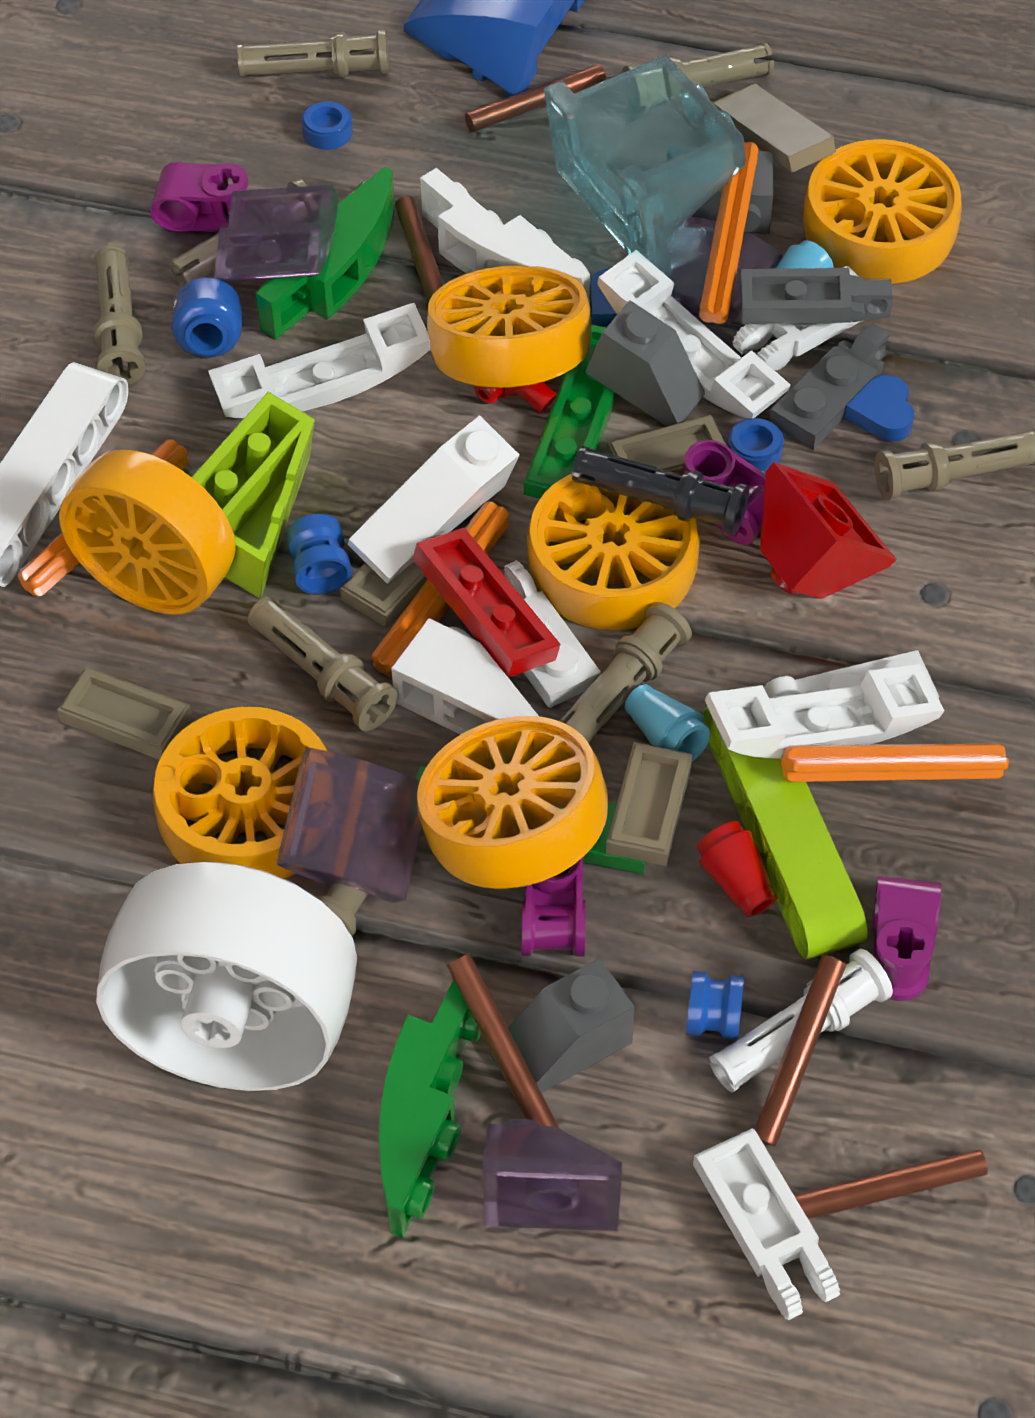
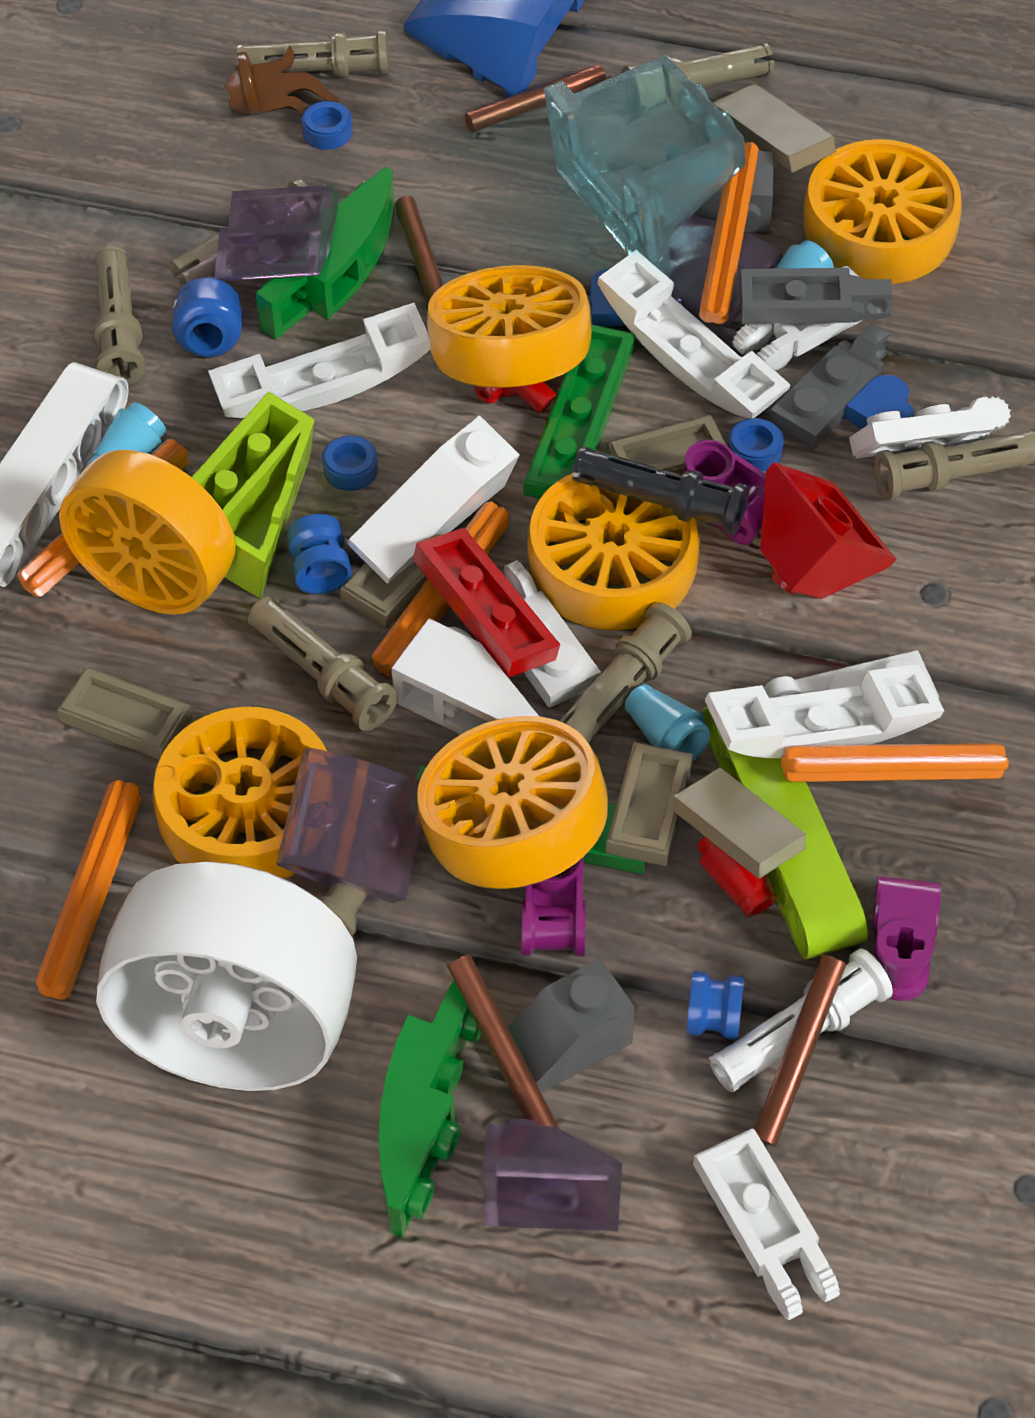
magenta piece [150,162,253,232] -> none
white slope [420,168,590,301] -> none
dark grey slope [585,300,705,426] -> none
copper bar [794,1149,988,1220] -> none
none -> orange axle [36,780,142,1000]
none -> medium azure cone [87,402,166,466]
none -> reddish brown piece [225,46,339,115]
none -> blue tile [322,436,378,491]
none -> dark tan tile [674,768,806,879]
none -> white hinge [849,396,1011,459]

